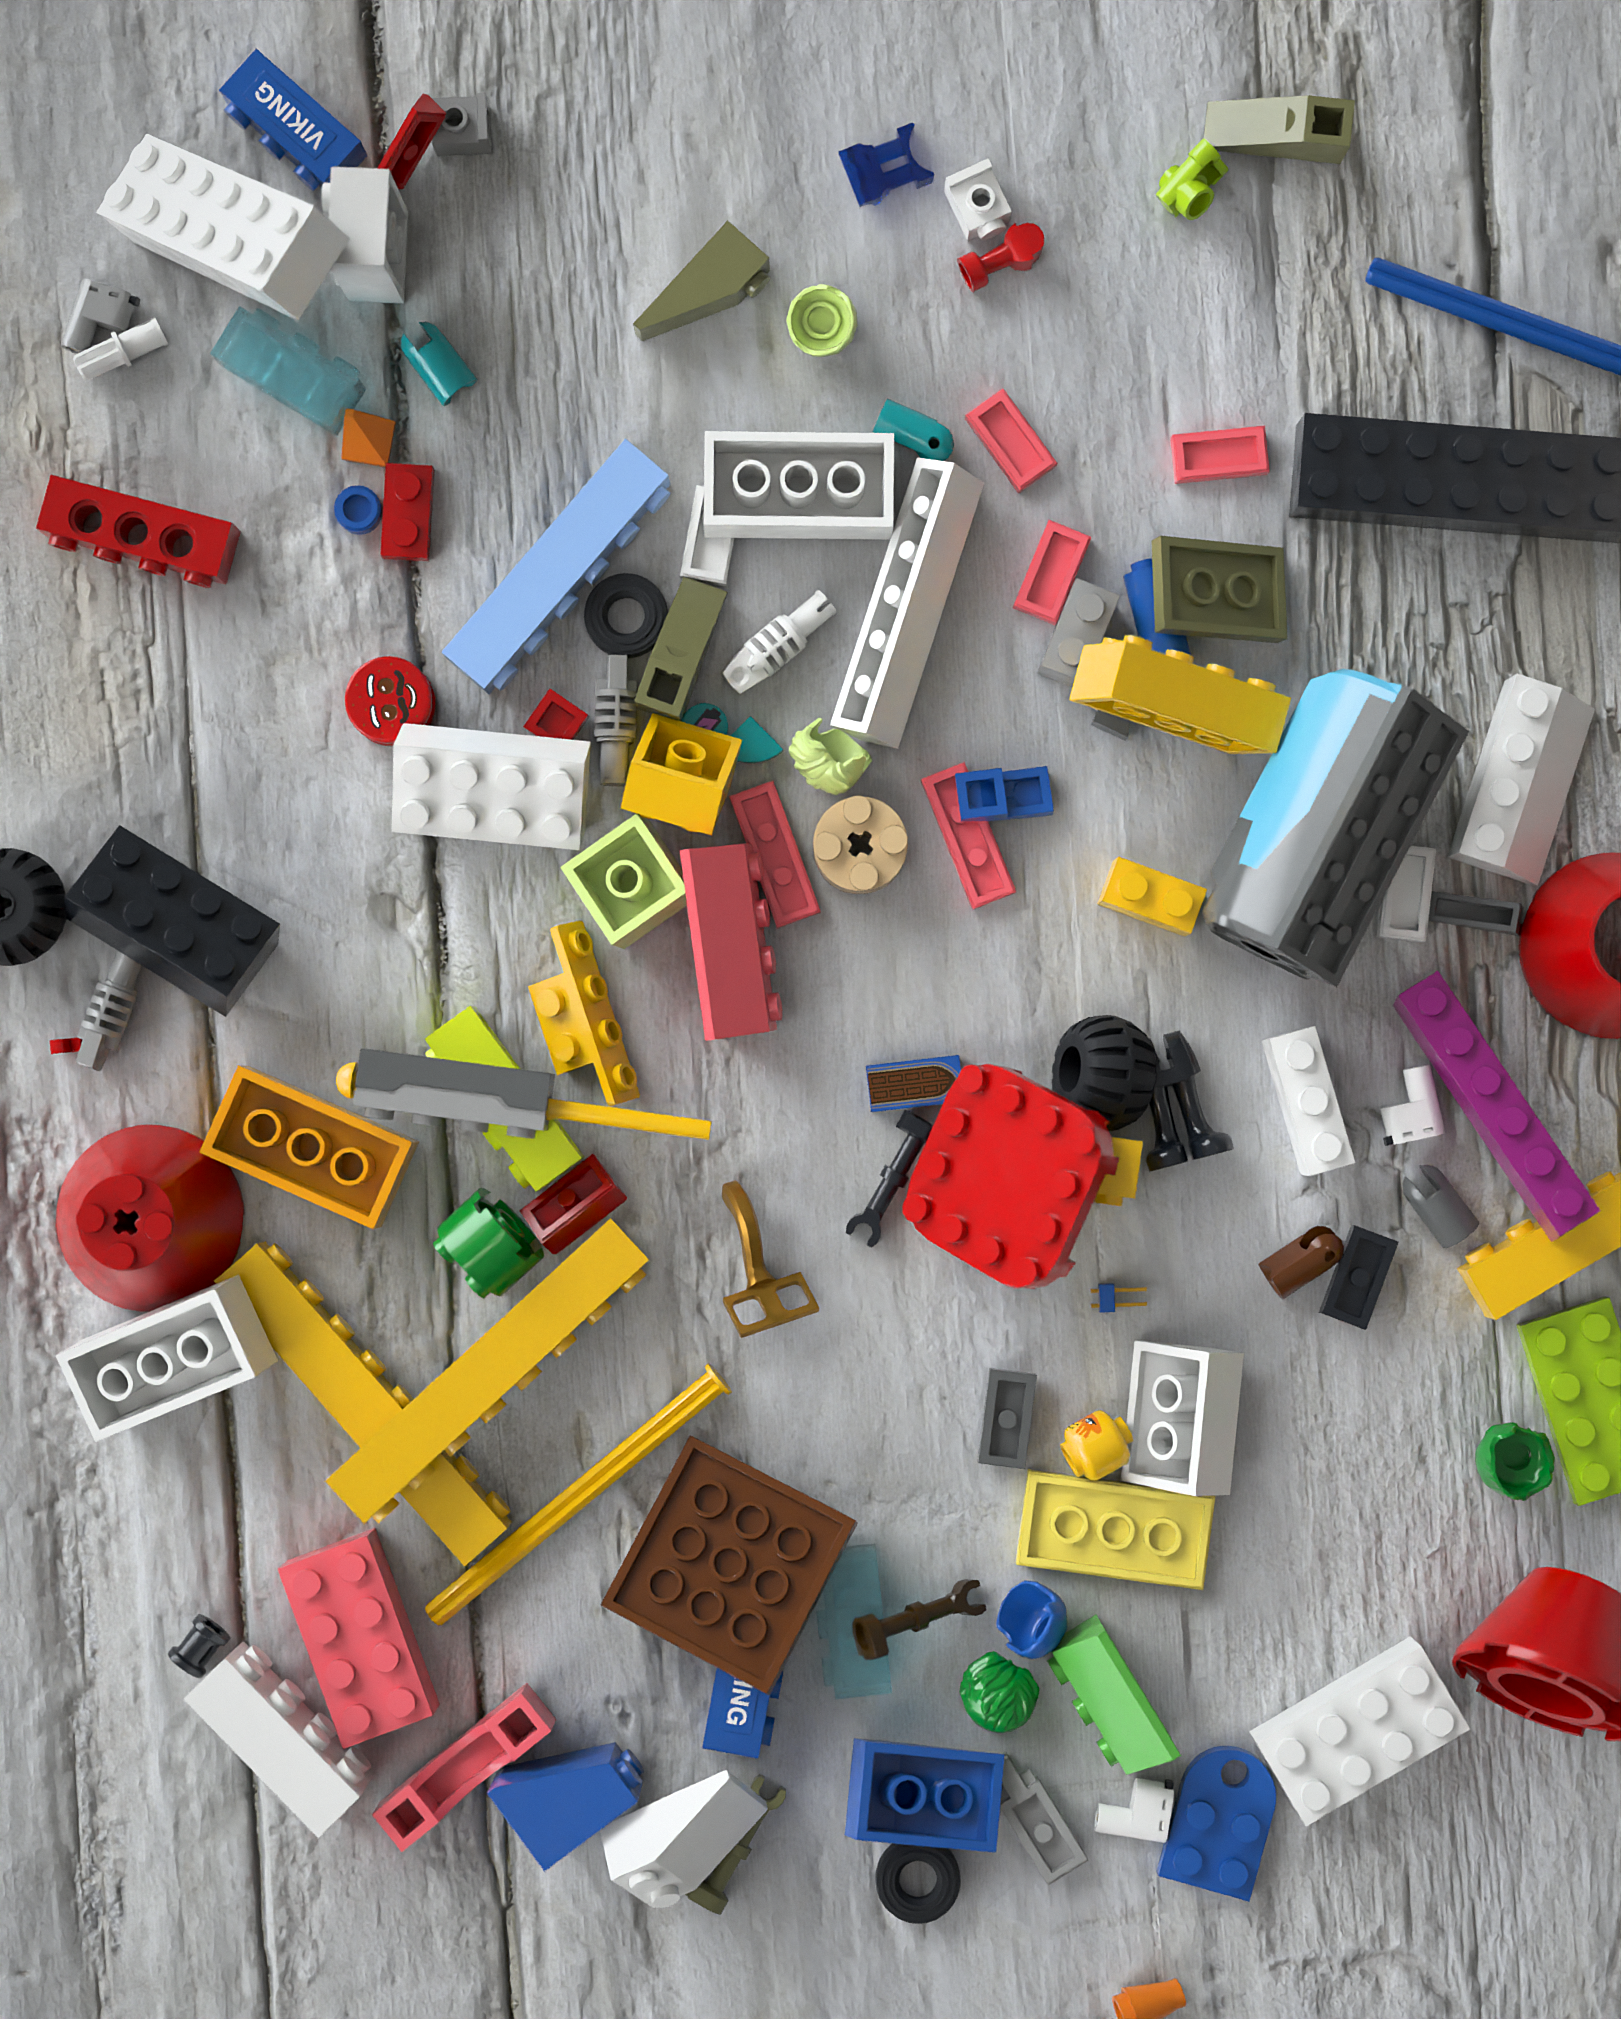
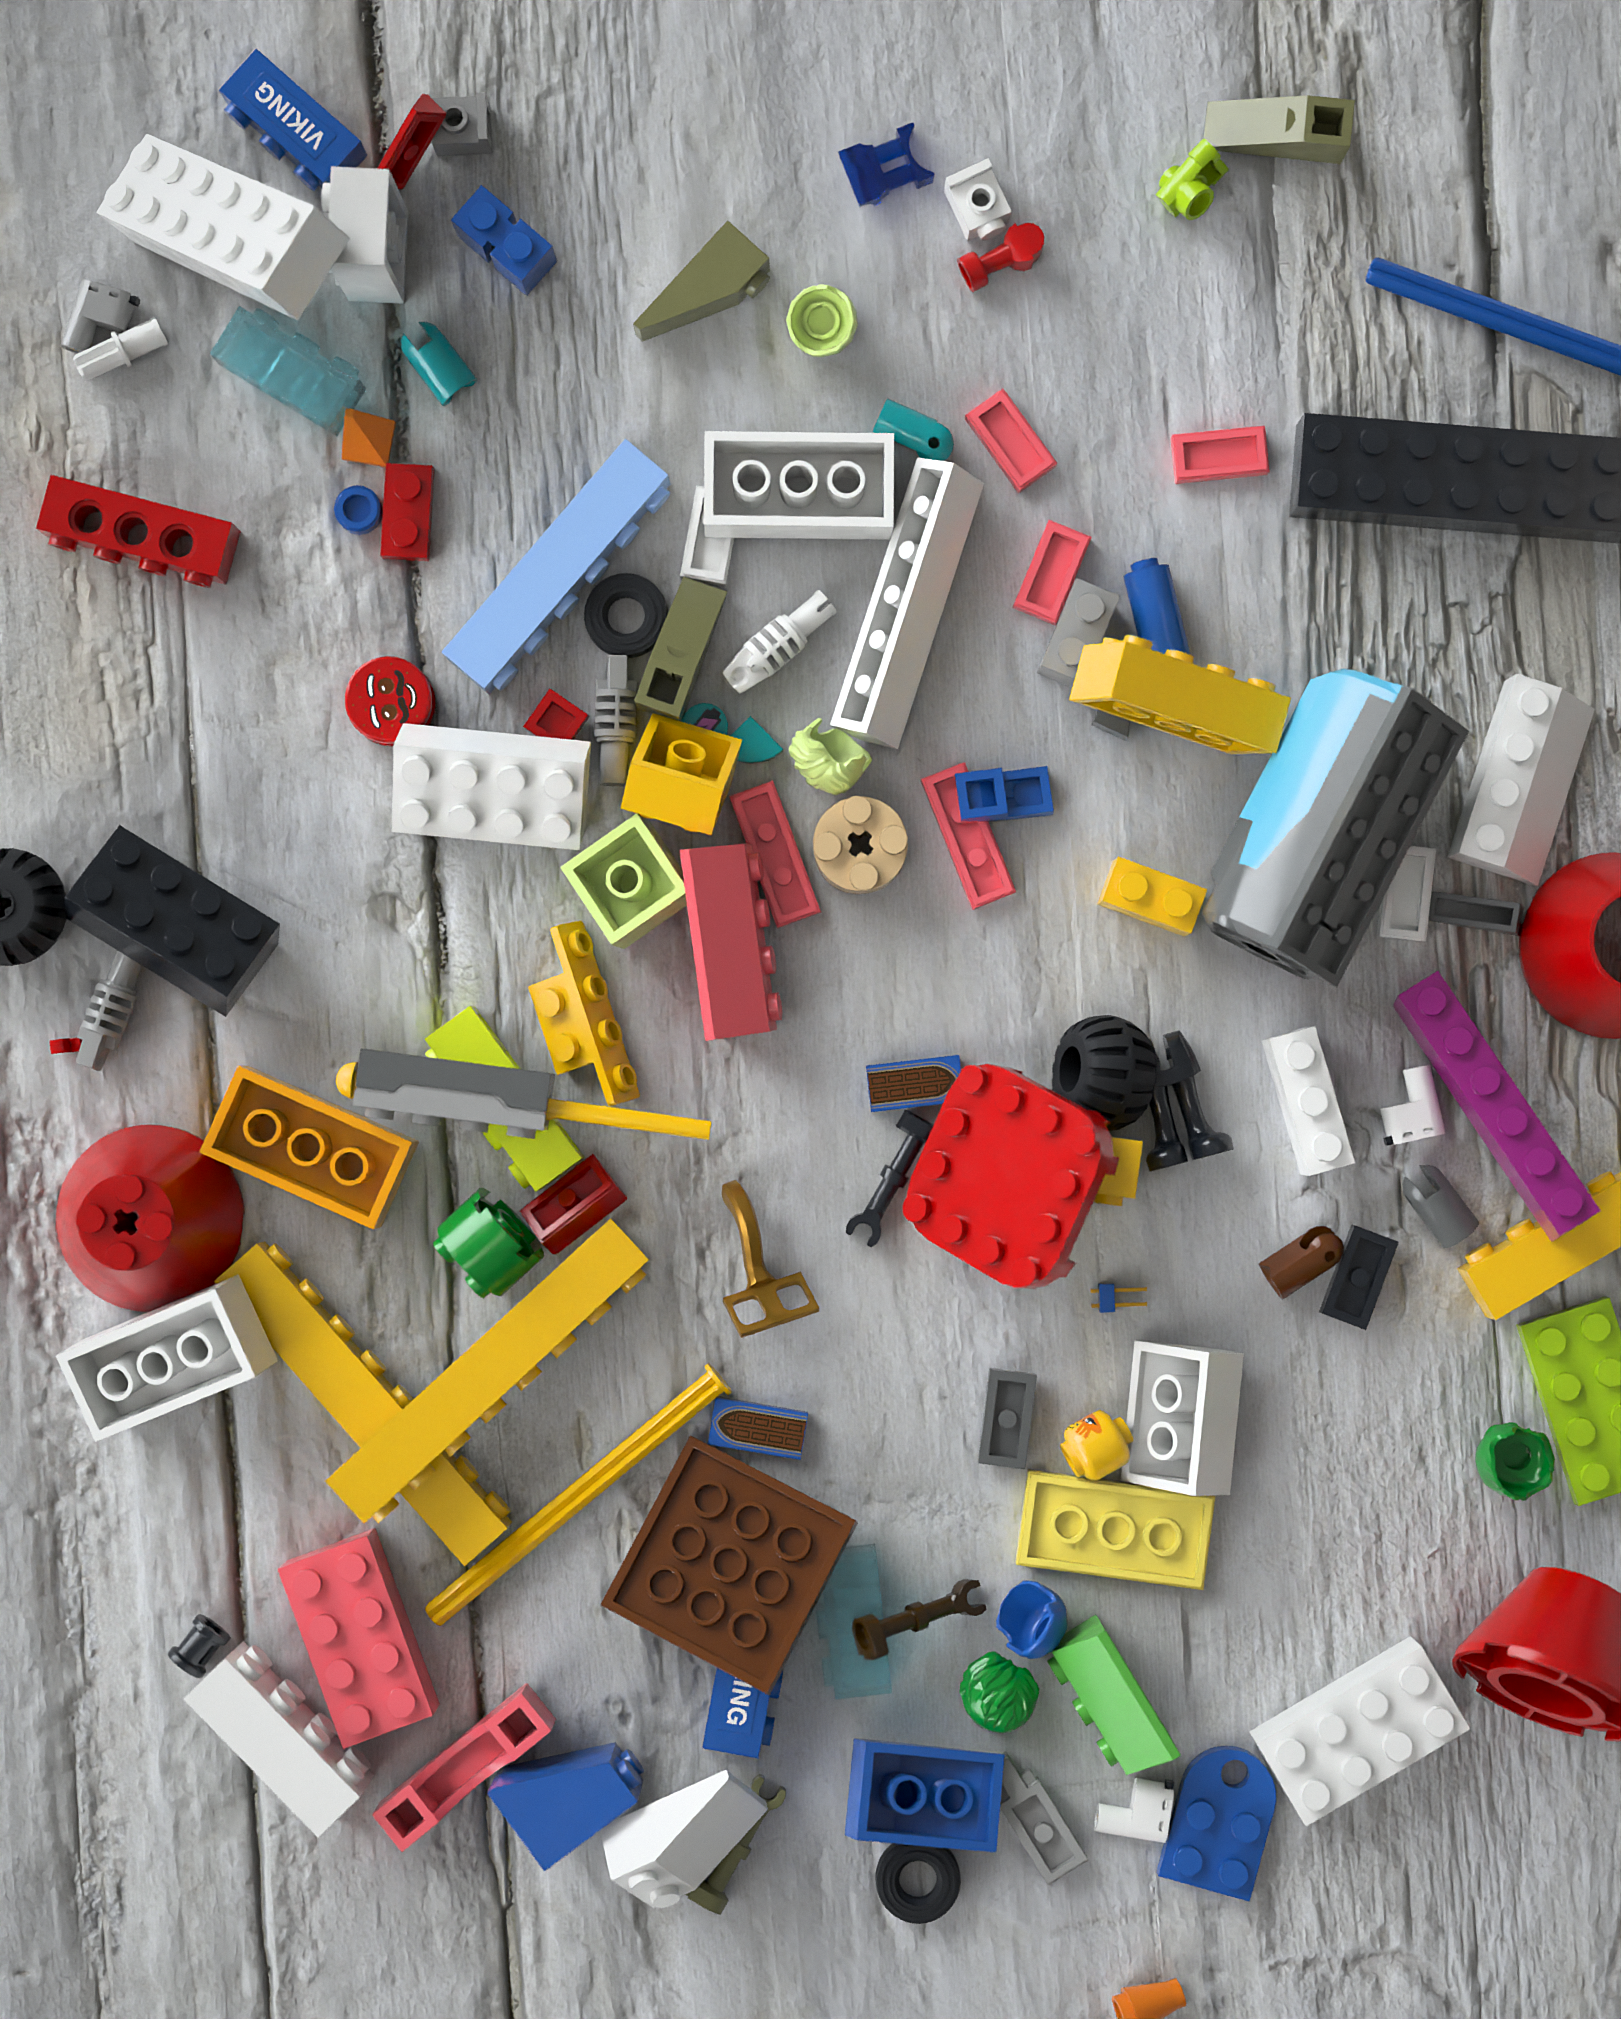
olive plate [1151,536,1288,643] -> none
none -> blue piece [451,185,557,296]
none -> tile [708,1397,808,1460]

